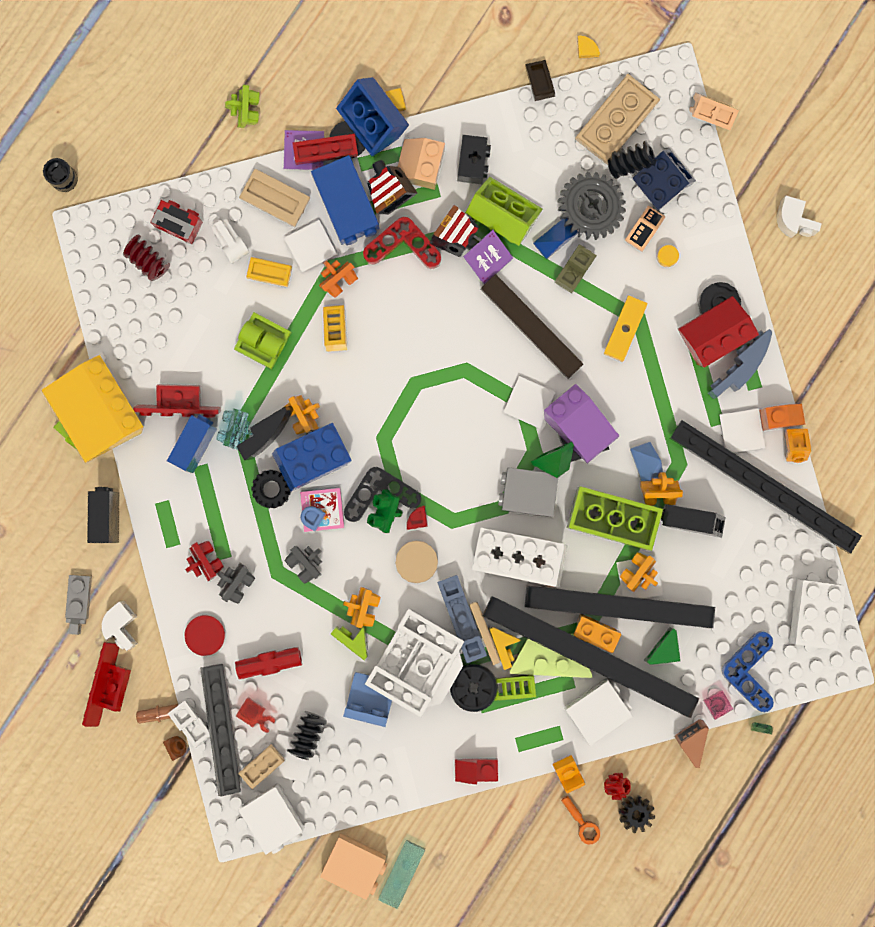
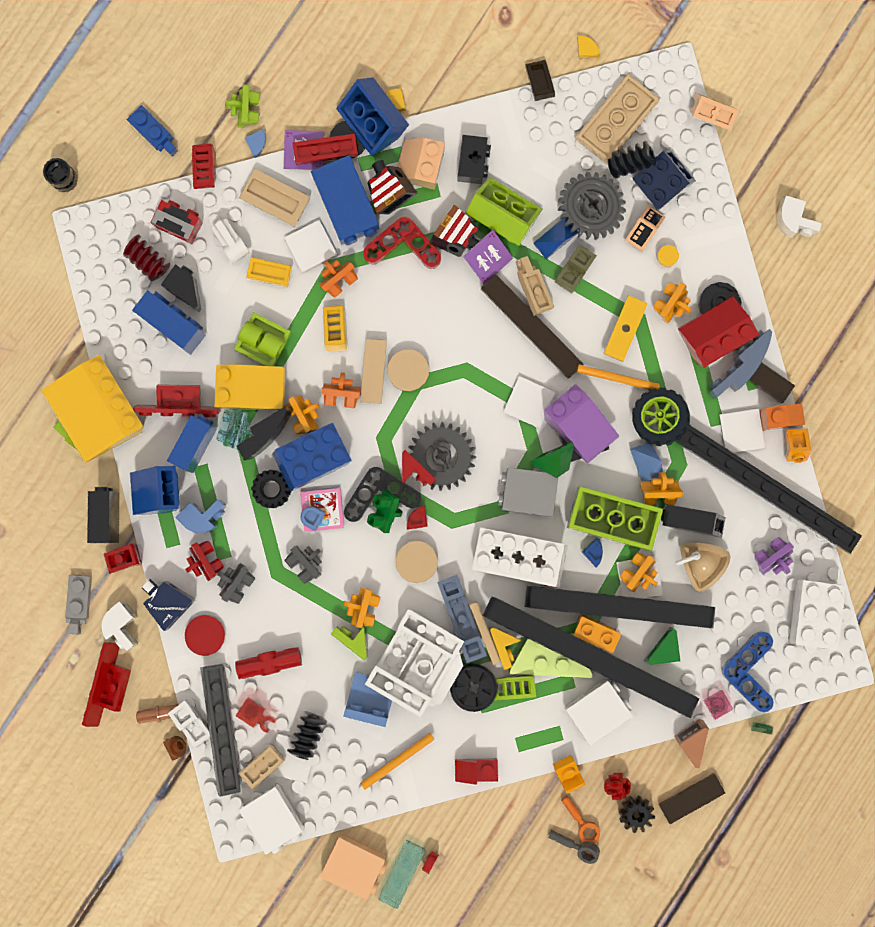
none -> red slope [104,543,142,574]
none -> blue hinge [126,105,178,157]
none -> blue brick [130,466,180,515]
none -> blue brick [132,290,206,355]
none -> dark blue torso [142,579,196,631]
none -> black slope [161,264,201,312]
none -> medium blue brick [175,500,227,533]
none -> red slope [192,144,216,189]
none -> yellow slope [215,364,285,410]
none -> medium blue tile [245,129,266,158]
none -> orange hips [321,372,361,408]
none -> tan tile [360,339,387,404]
none -> light orange bar [360,733,435,790]
none -> tan tile [387,349,429,392]
none -> red slope [402,450,437,486]
none -> dark grey gear [408,421,476,491]
none -> red tile [422,851,439,874]
none -> tan hinge [516,256,554,316]
none -> dark grey piece [548,830,600,864]
none -> light orange bar [576,364,660,390]
none -> blue tile [581,538,603,568]
none -> black wheel [632,388,690,446]
none -> light orange hips [653,282,692,324]
none -> dark brown tile [658,773,725,824]
none -> tan hat [674,543,731,592]
none -> dark brown tile [748,362,795,403]
none -> medium lavender hips [754,537,794,575]

